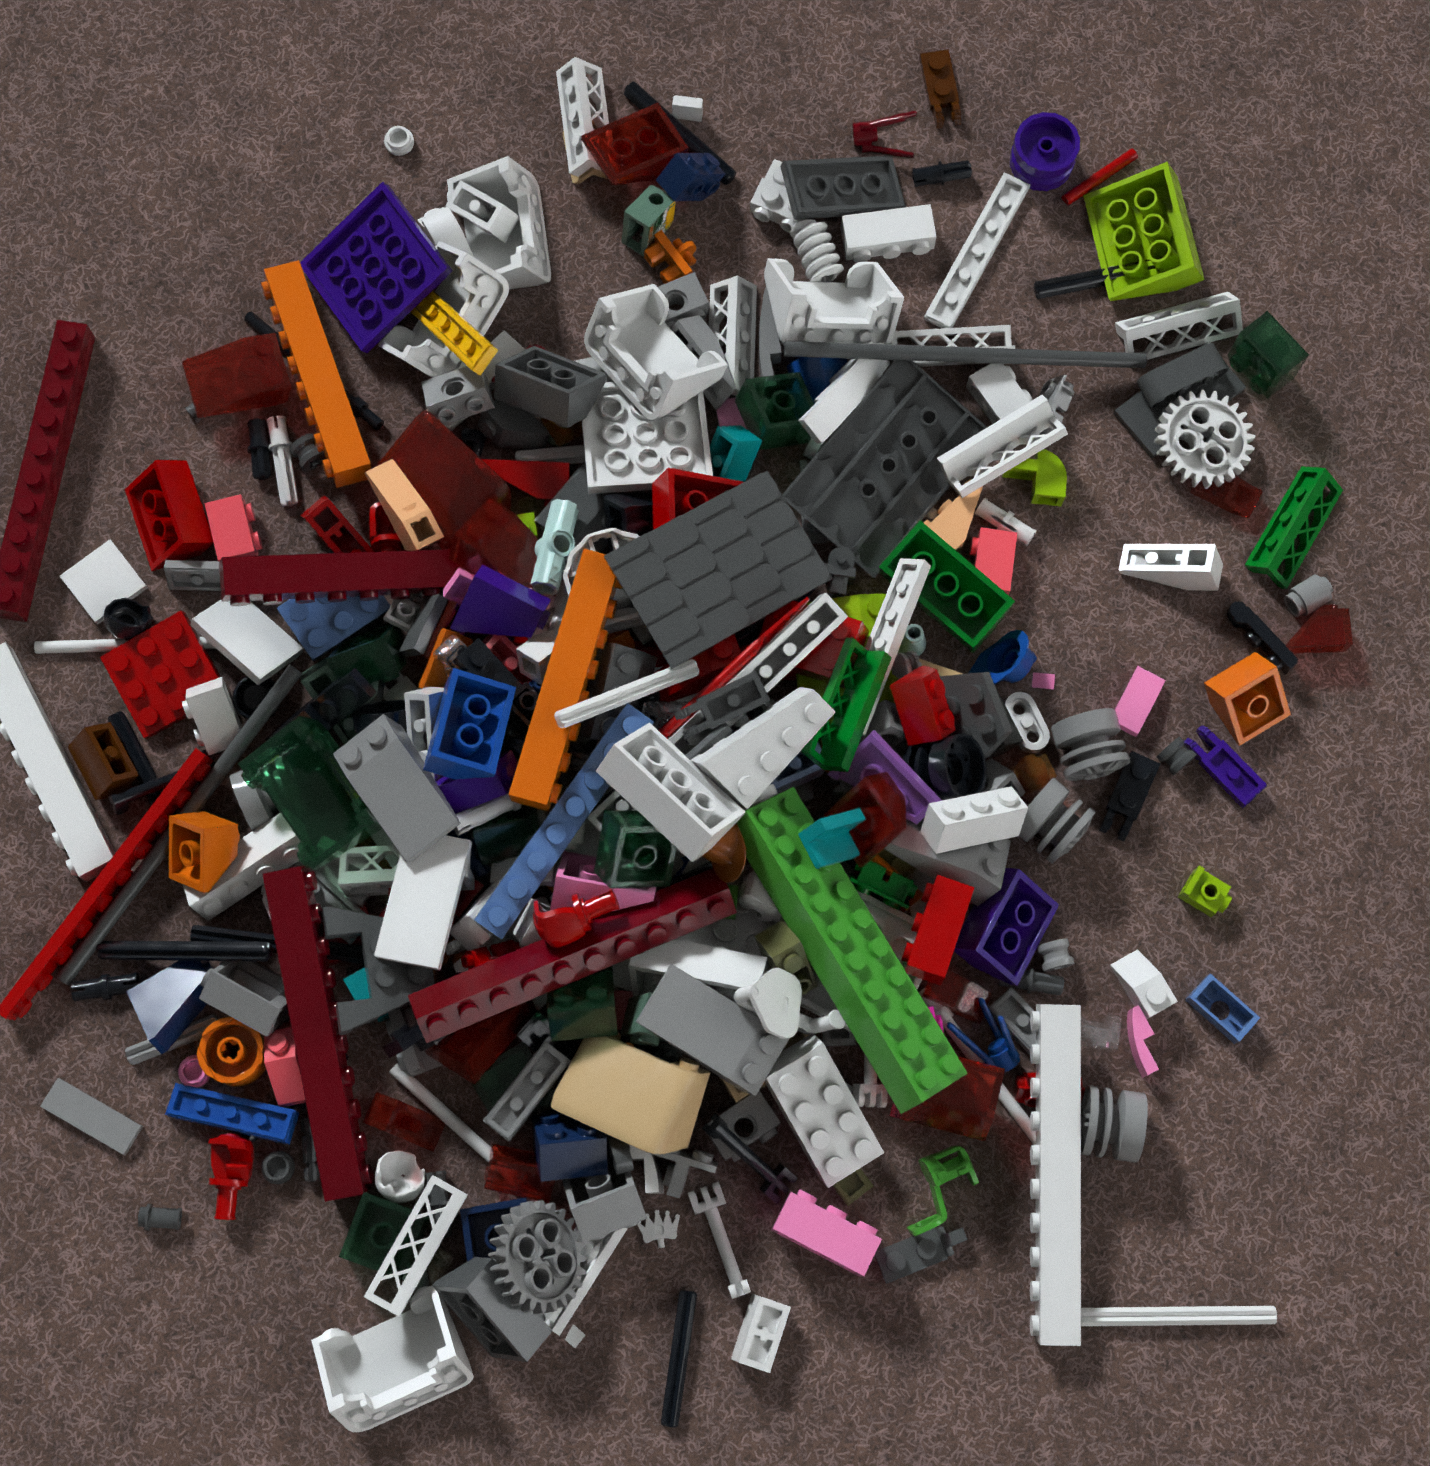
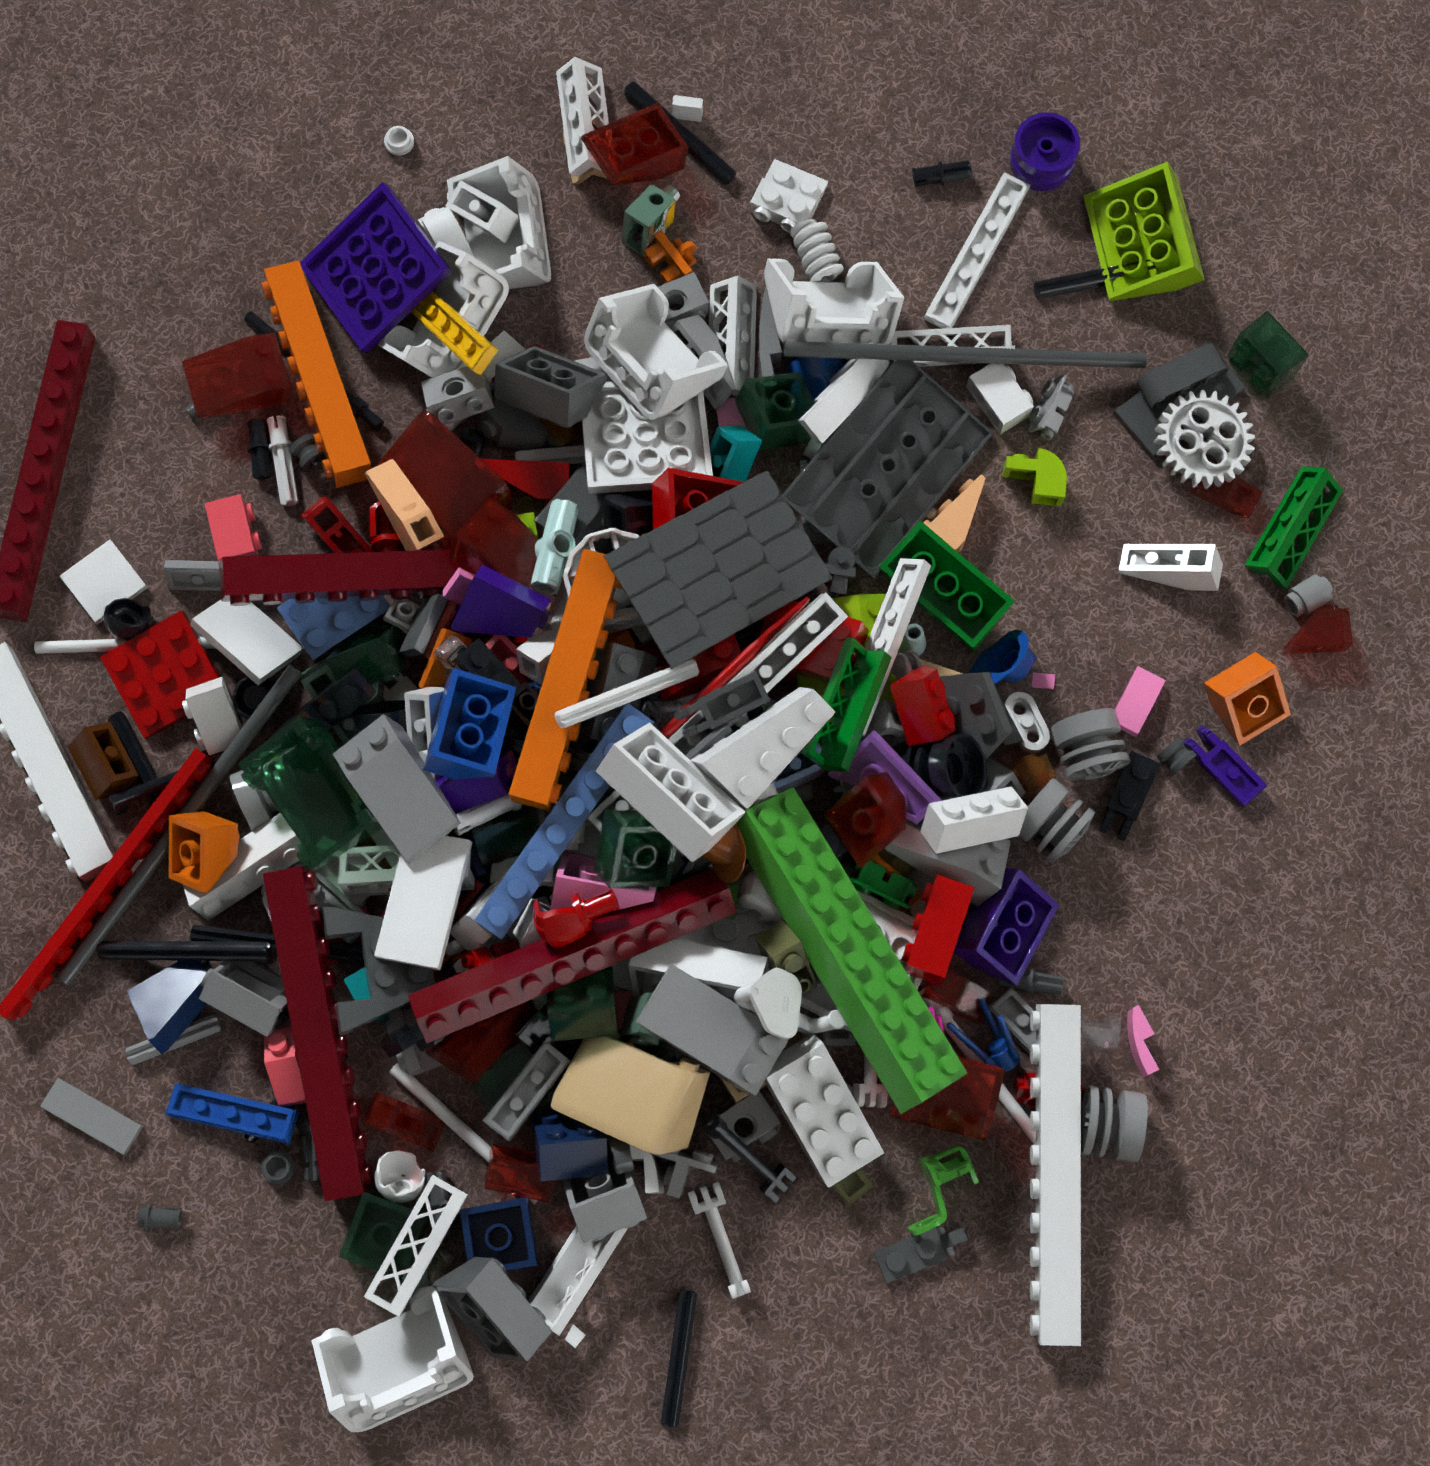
black pin [71,972,140,1002] -> none
red slope [124,460,214,571] -> none
bright pink plate [178,1055,210,1088] -> none
orange brick [197,1017,266,1087] -> none
red piece [208,1133,254,1220] -> none
light grey gear [488,1200,587,1314] -> none
white piece [637,1210,680,1248] -> none
dark blue brick [656,153,725,201] -> none
white hinge [731,1294,791,1373] -> none
bright pink brick [771,1189,882,1277] -> none
dark grey tile [780,156,906,220] -> none
teal panel [798,808,866,869] -> none
white brick [840,204,937,263] -> none
dark red plant [852,111,917,158] -> none
reddish brown hinge [919,49,962,129] -> none
white fence [937,395,1068,498] -> none
coral brick [969,527,1018,595] -> none
white pin [975,498,1037,547] -> none
light grey wheel [1037,938,1075,972] -> none
red bar [1061,148,1138,206] -> none
white axle [1081,1306,1277,1326] -> none
white slope [1110,949,1178,1019] -> none
white fence [1115,292,1243,360] -> none
lime brick [1178,865,1232,917] -> none
medium blue piece [1185,974,1260,1044] -> none
black hinge [1226,601,1298,675] -> none

